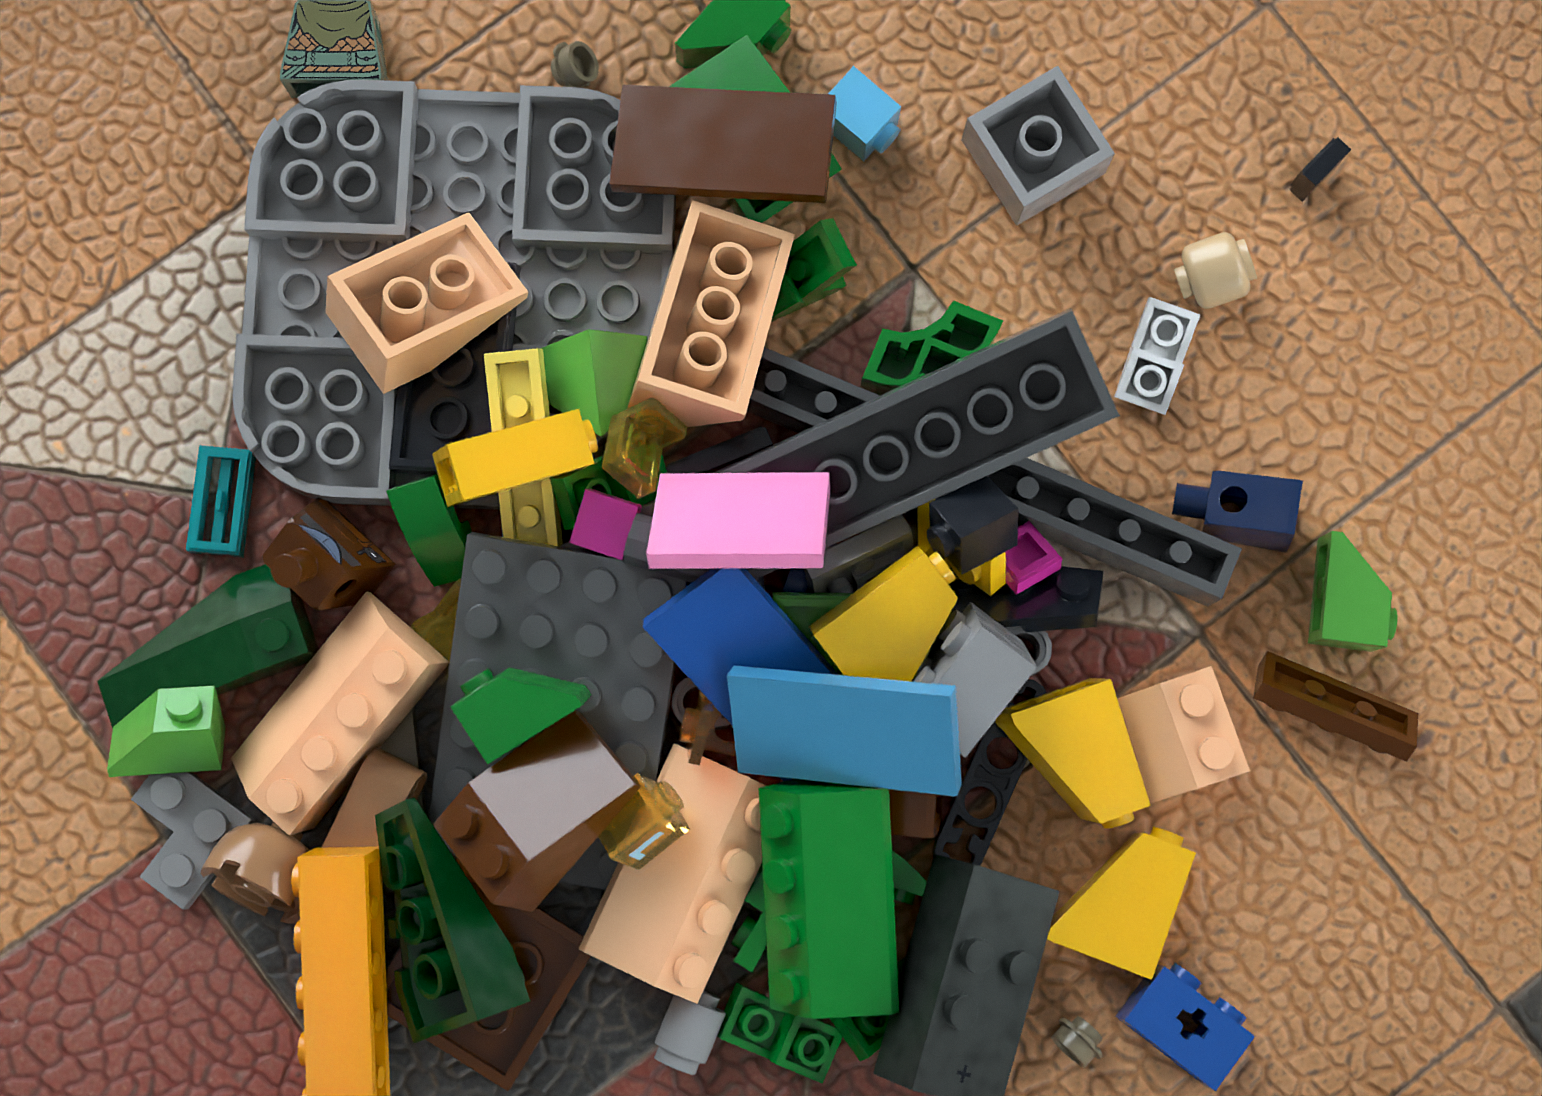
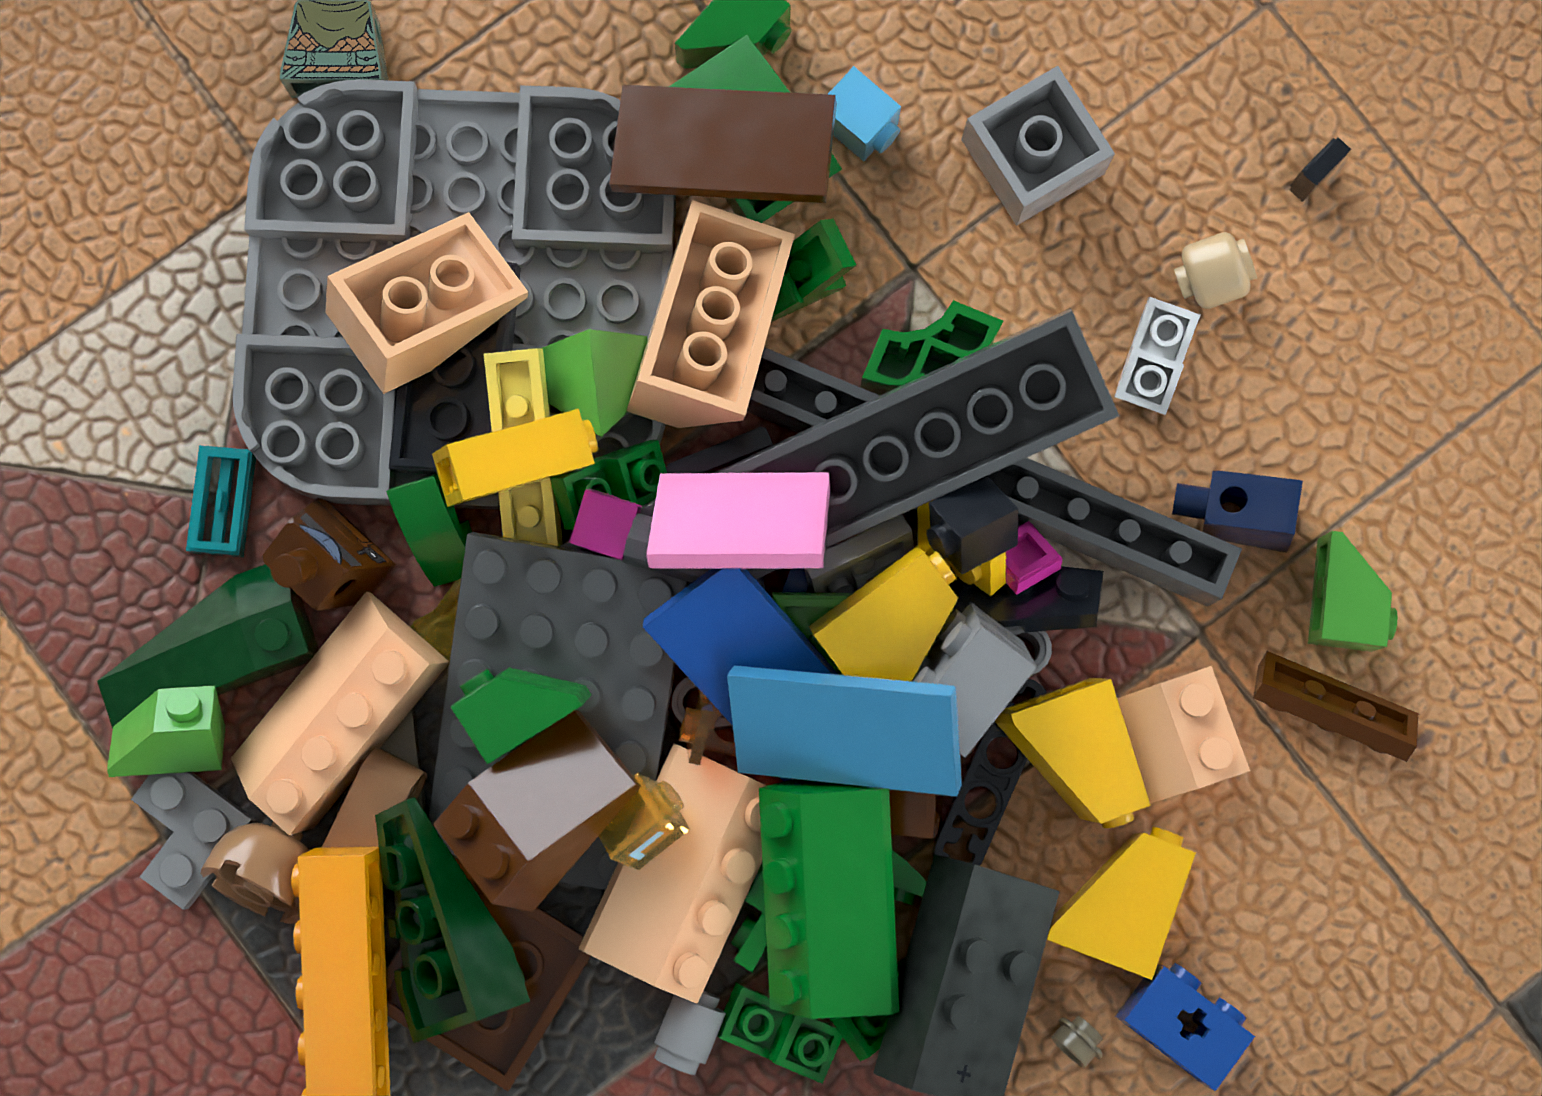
dark tan plate [551,41,599,88] -> none
clear yellow bracket [602,398,687,498] -> none

